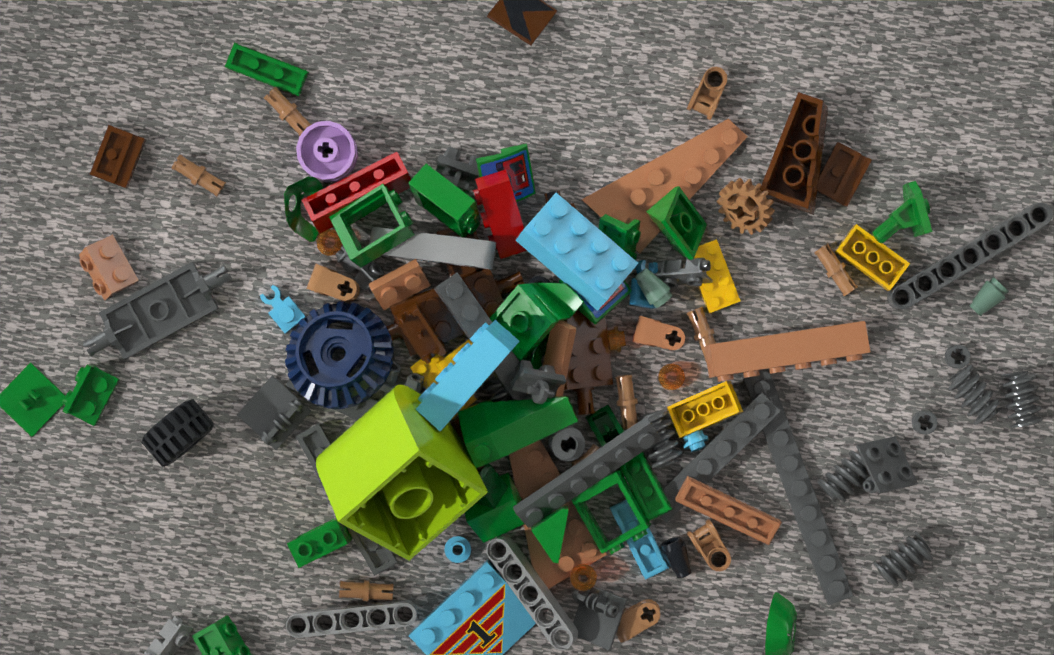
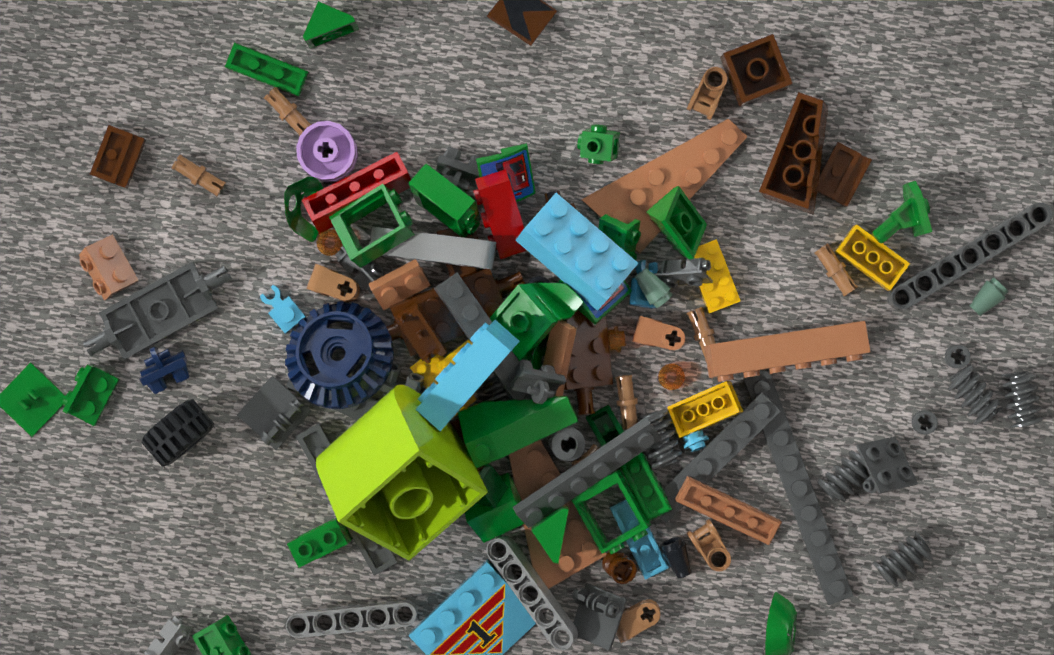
medium nougat pin [339,580,394,602] -> none
medium azure plate [444,536,471,563] -> none
clear orange plate [570,564,597,591] -> none
medium nougat gear [717,178,775,235] -> none
none -> dark blue hips [139,347,189,394]
none -> green slope [303,1,359,49]
none -> green brick [577,124,620,164]
none -> reddish brown wheel [602,550,637,584]
none -> reddish brown brick [720,34,793,107]

